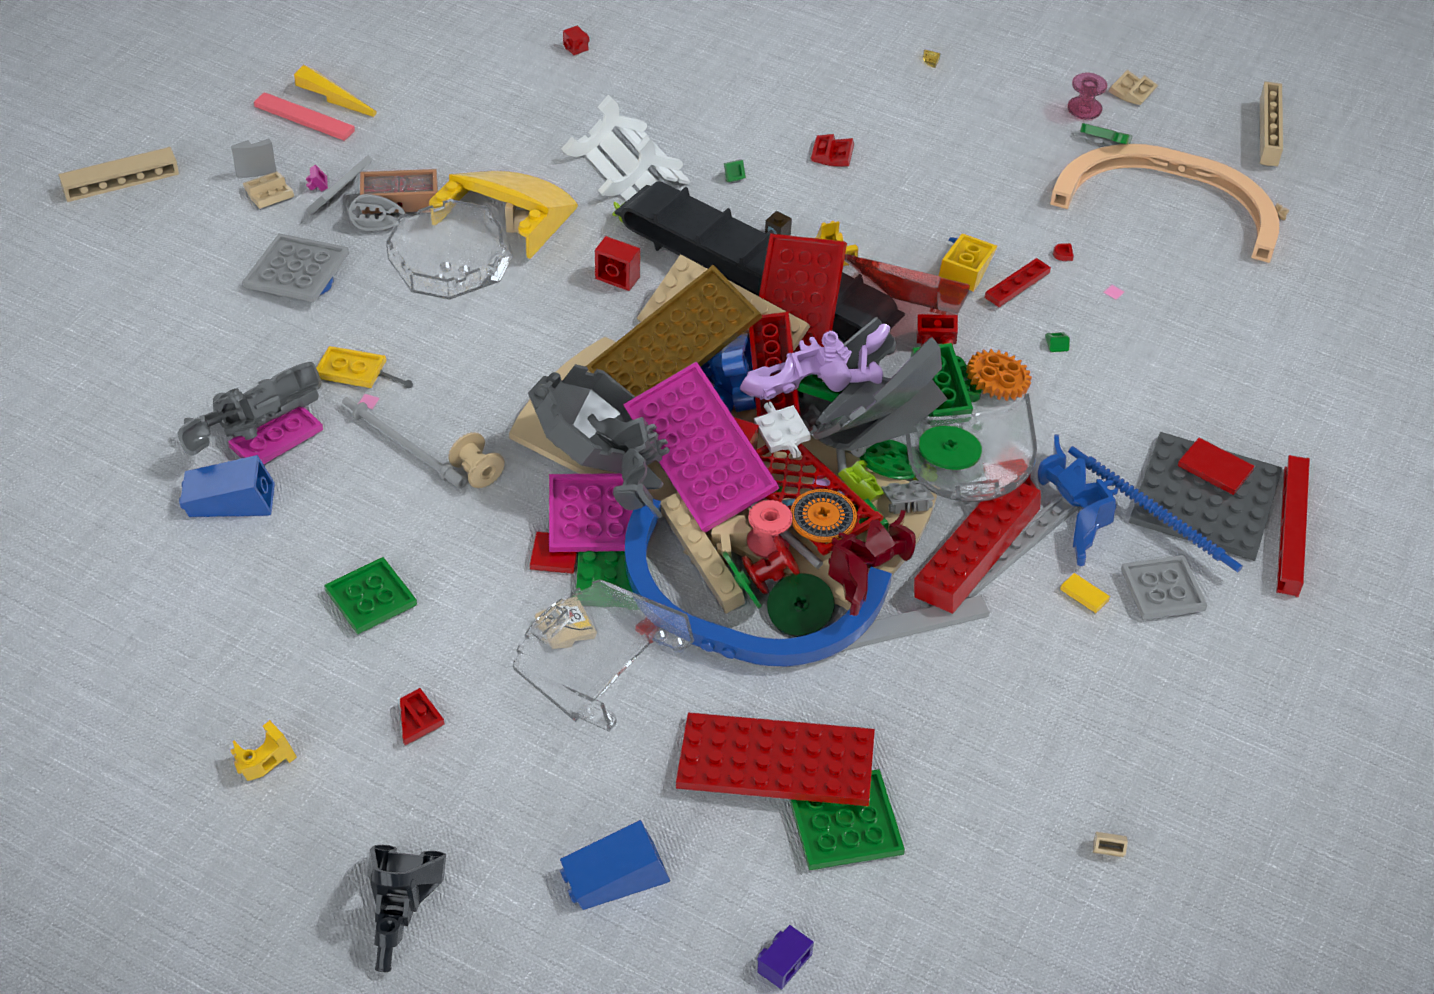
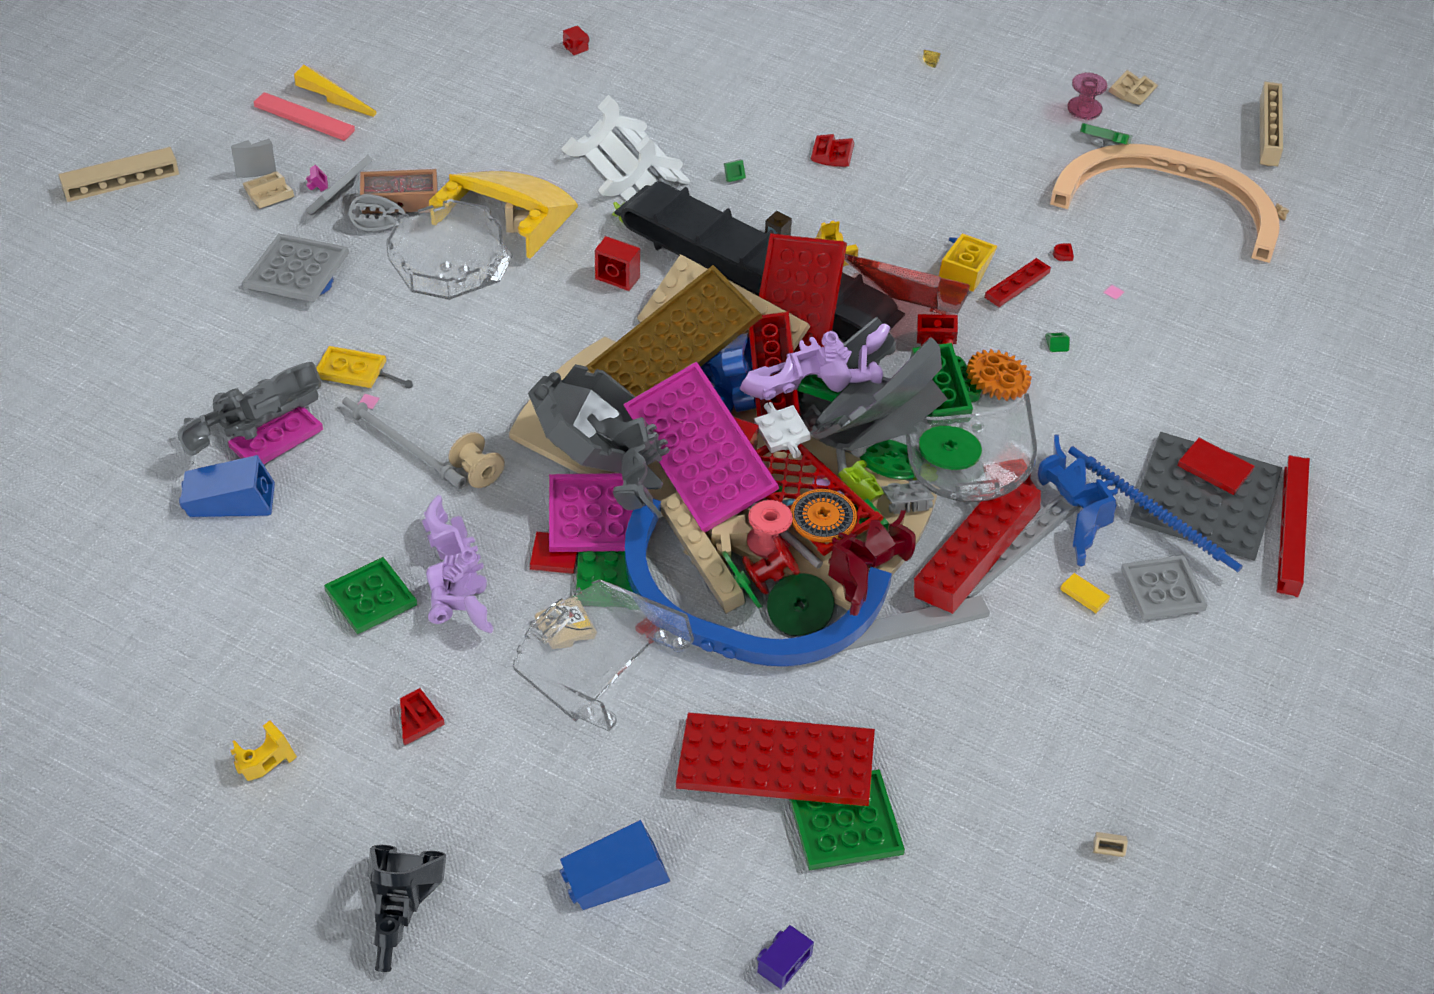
none -> lavender piece [422,495,493,633]

